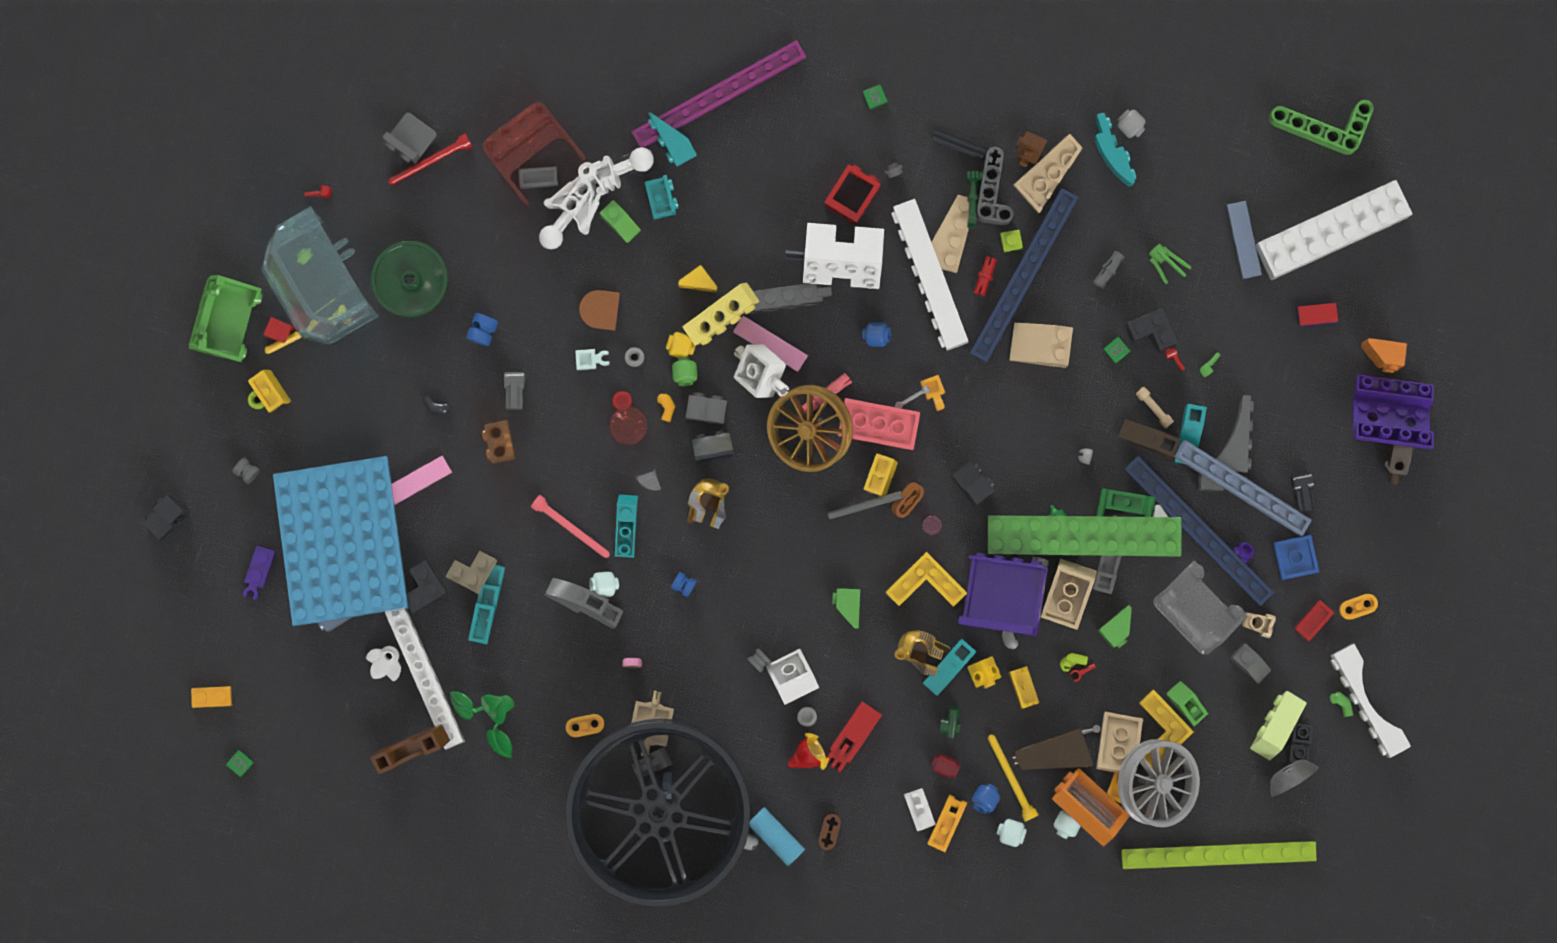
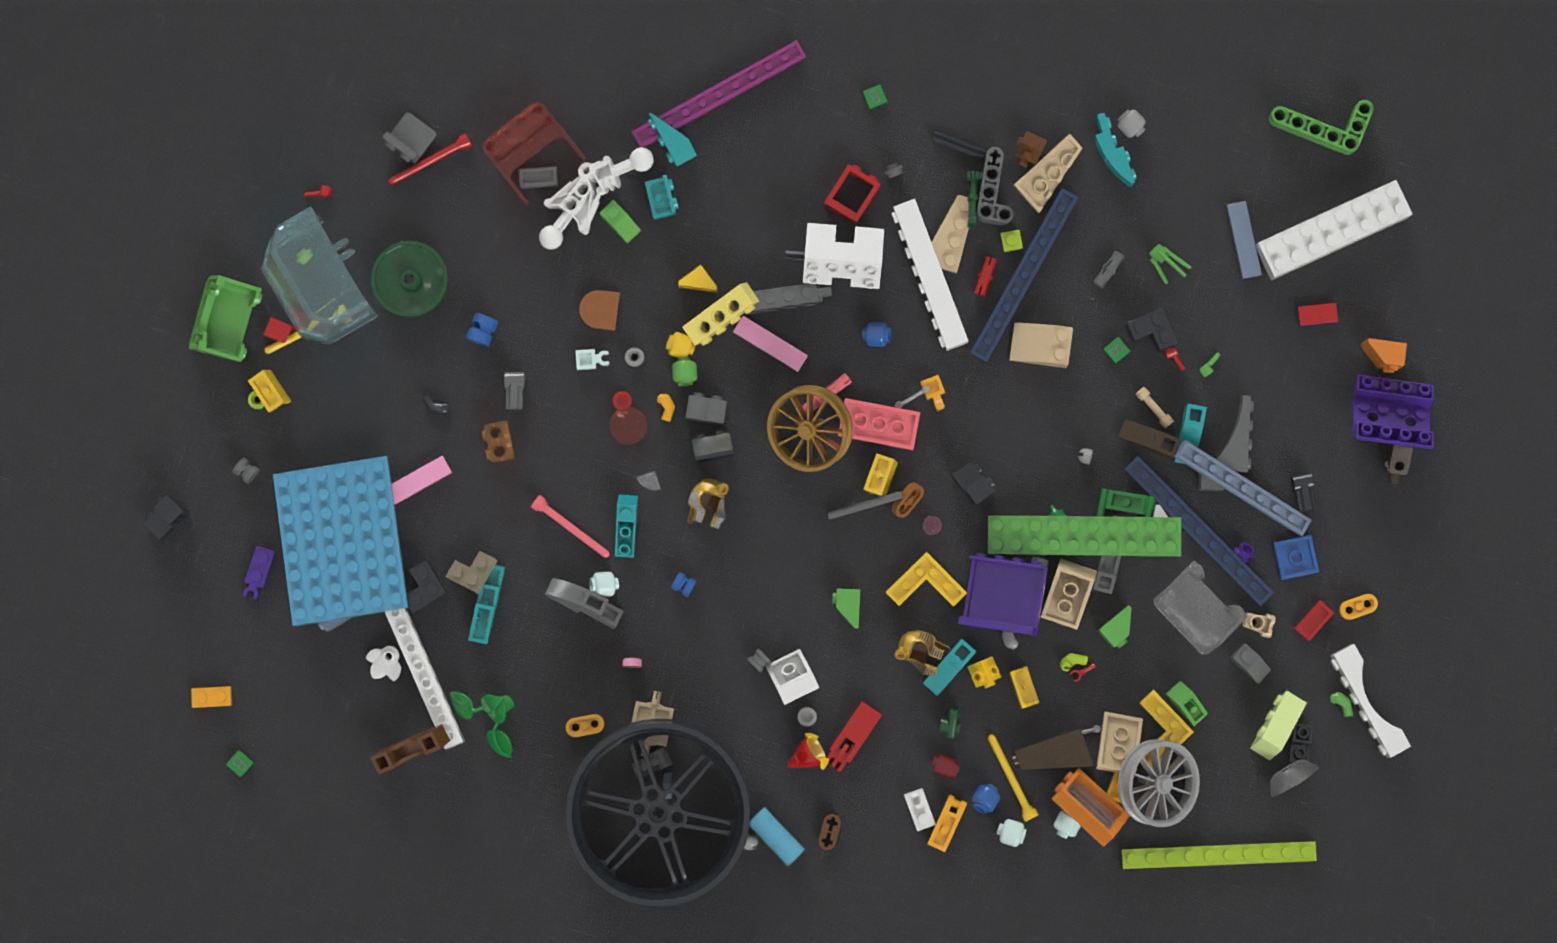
white brick [734,345,789,398] -> none

